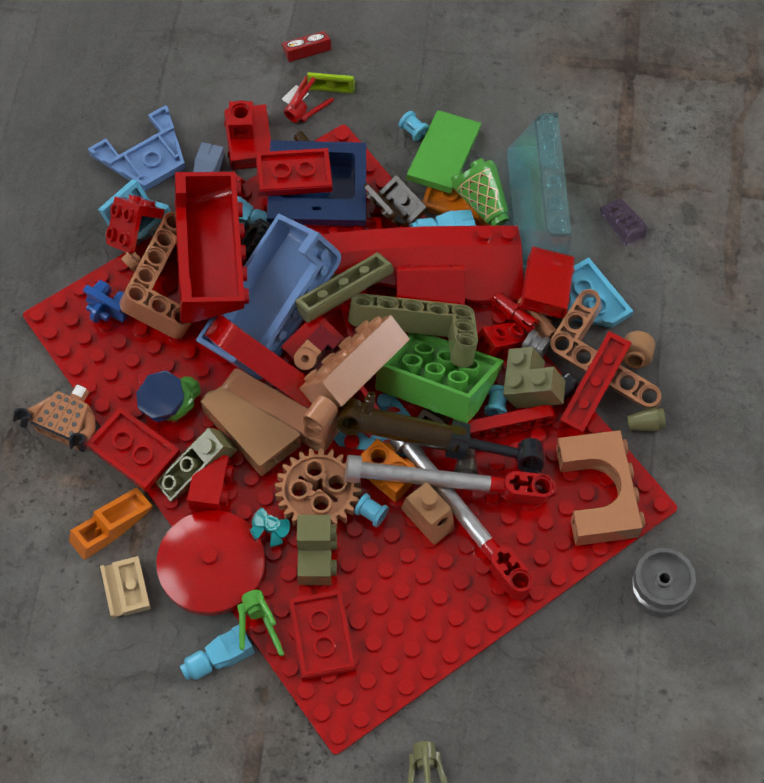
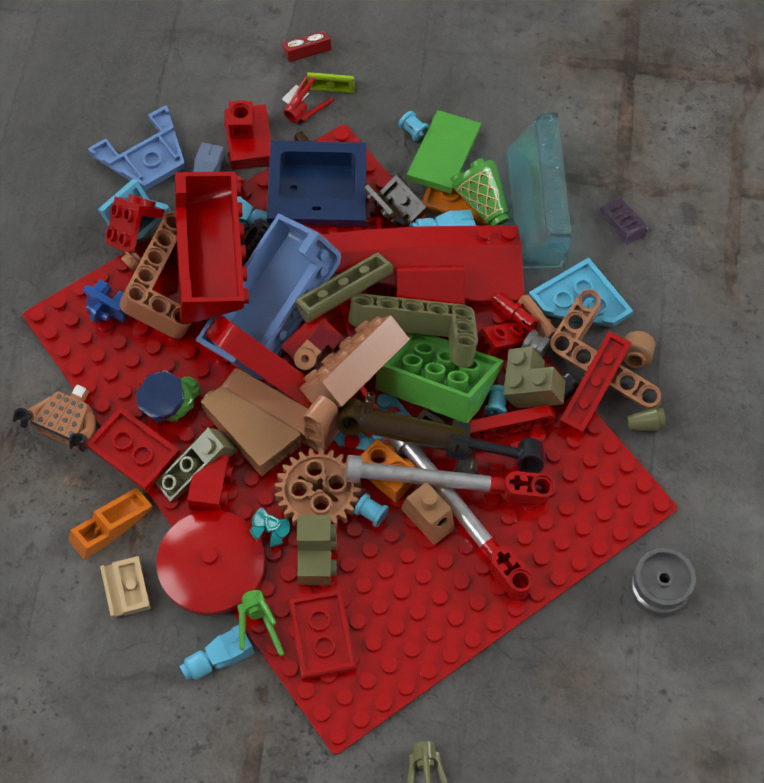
red tile [256,148,333,197] -> none
red piece [520,246,575,319] -> none
nougat arch [556,430,645,546] -> none

